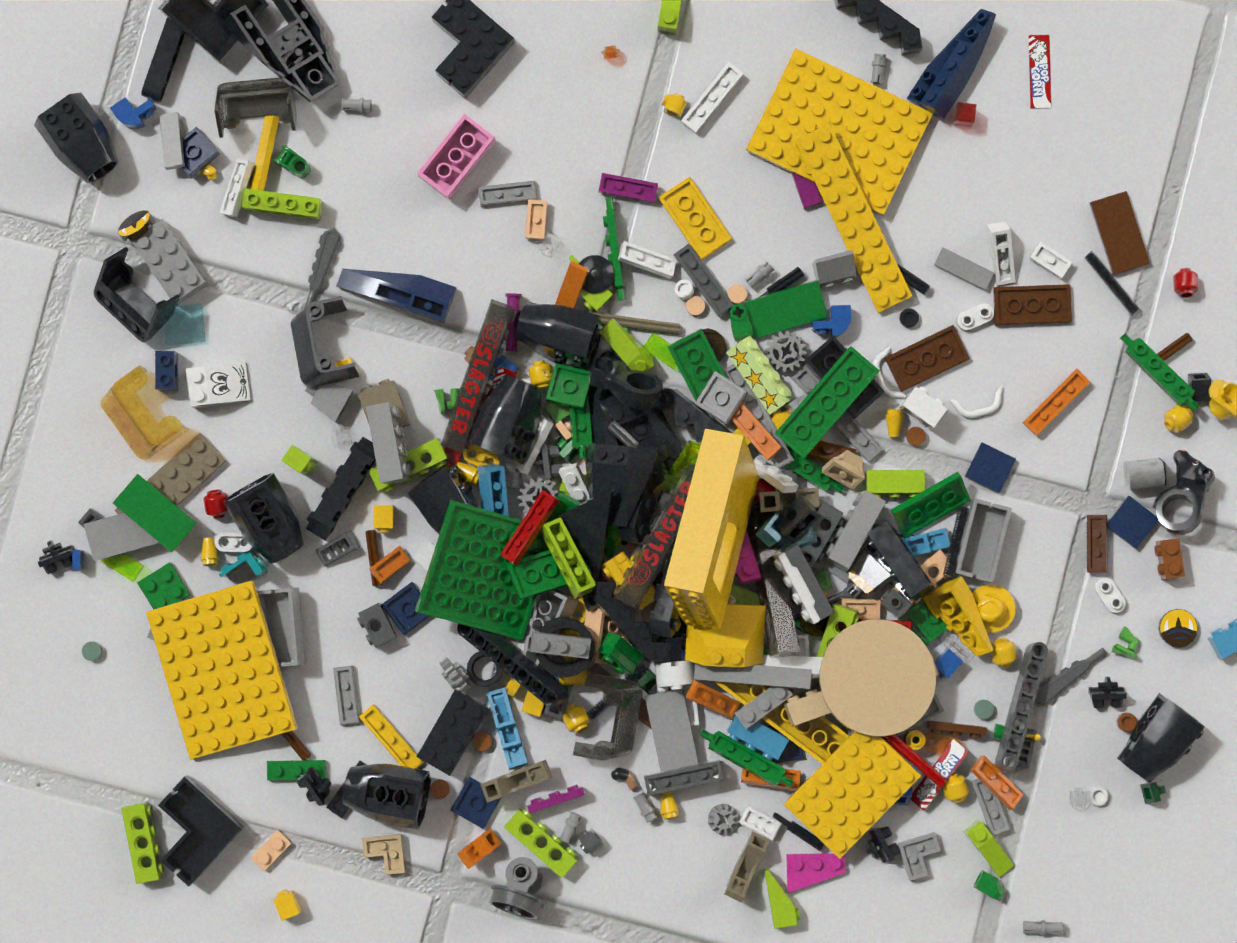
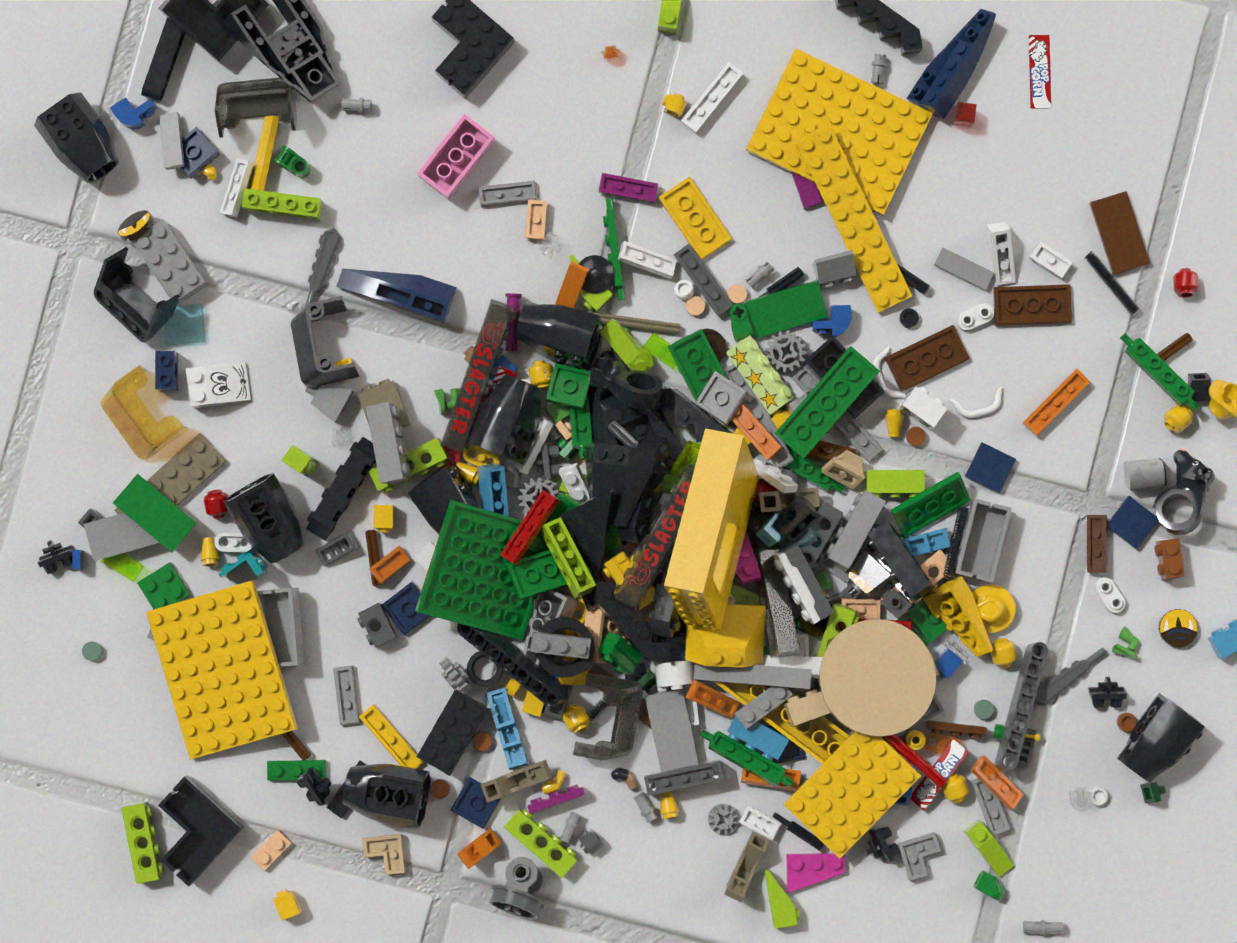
none -> yellow arm [541,770,567,794]

